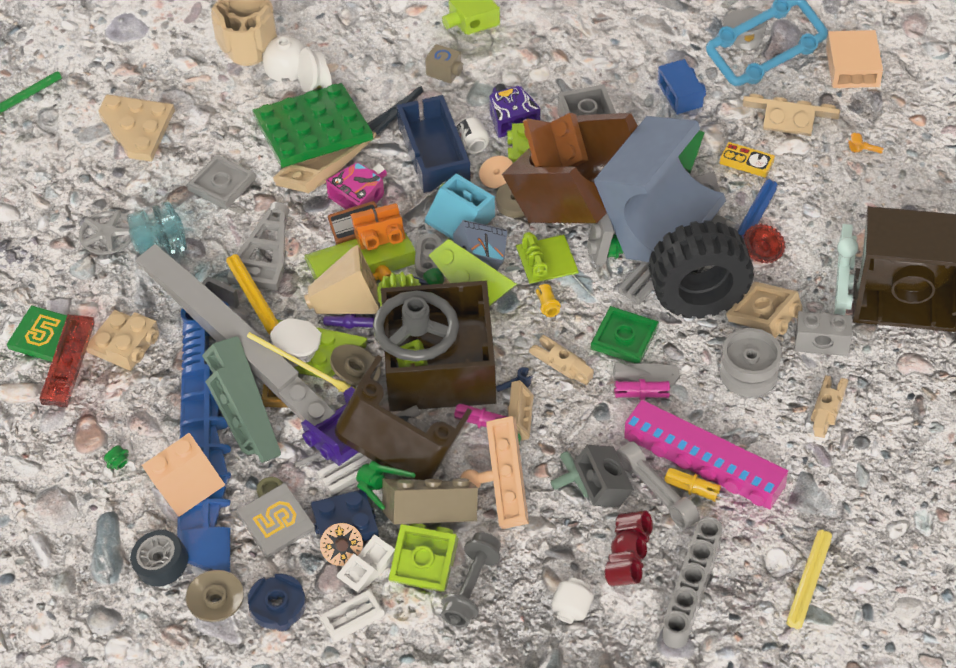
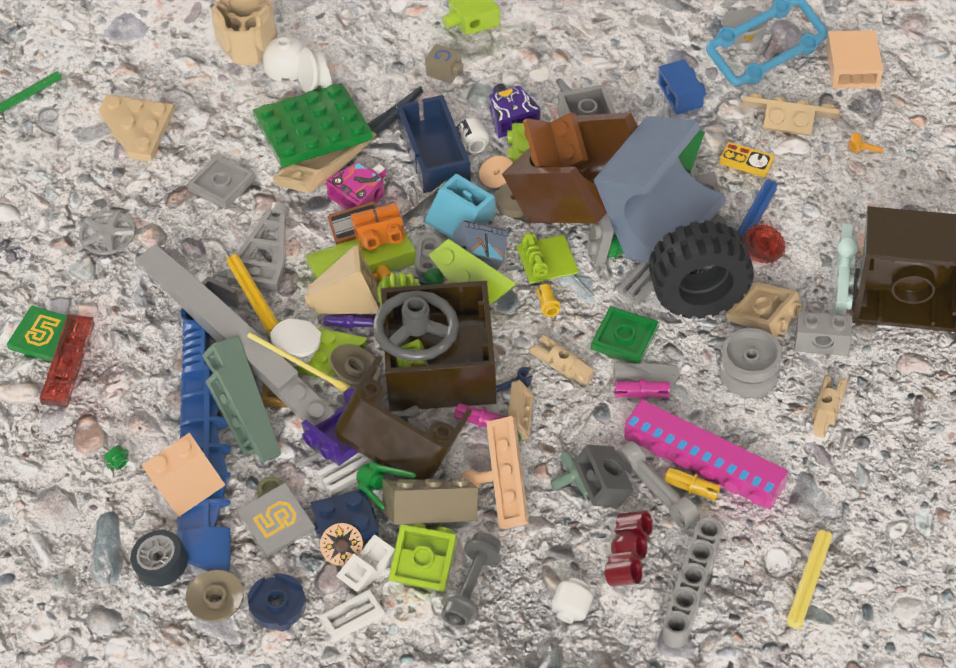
tan plate [85,310,159,371] -> none
clear light blue wheel [127,200,187,255] -> none

